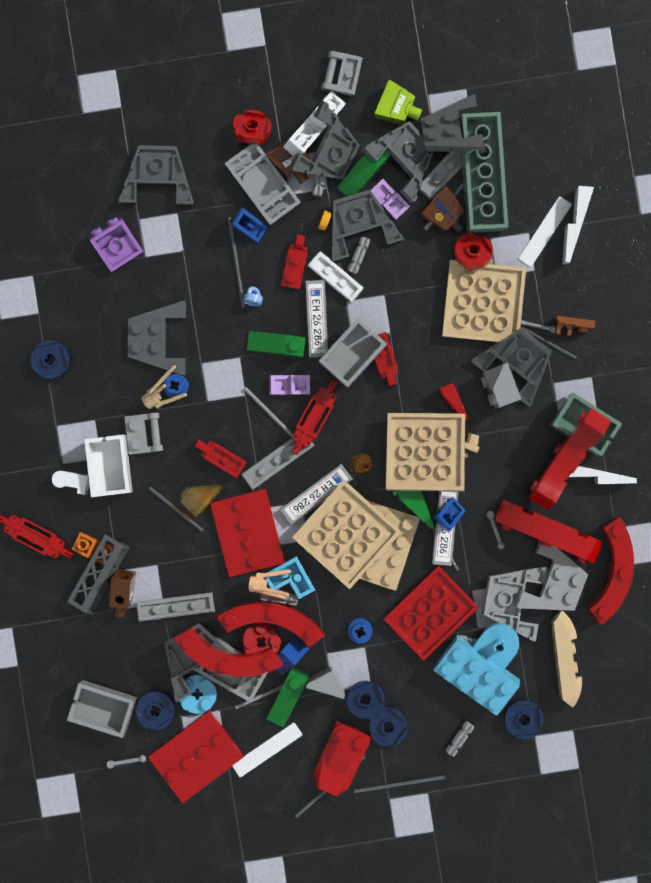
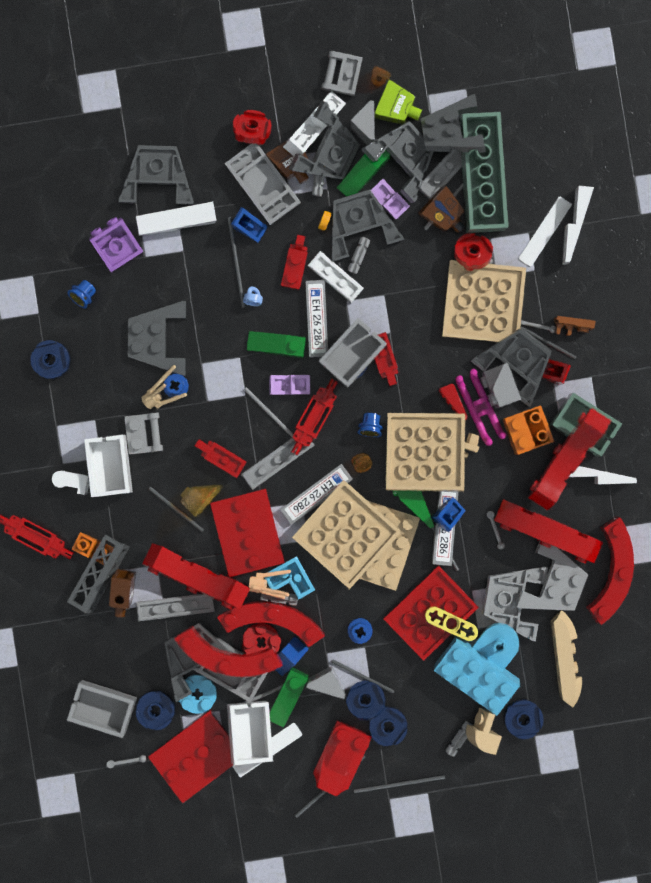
none -> blue piece [67,280,96,308]
none -> white slope [136,202,216,236]
none -> red brick [142,543,250,610]
none -> white piece [227,701,273,765]
none -> dark grey axle [332,659,395,694]
none -> light grey slope [350,101,374,145]
none -> blue piece [357,413,383,437]
none -> clear orange tile [371,66,391,86]
none -> light yellow beam [425,606,478,641]
none -> dark pink piece [456,369,507,446]
none -> tan brick [466,708,502,755]
none -> orange slope [502,405,554,455]
none -> red slope [542,359,571,385]

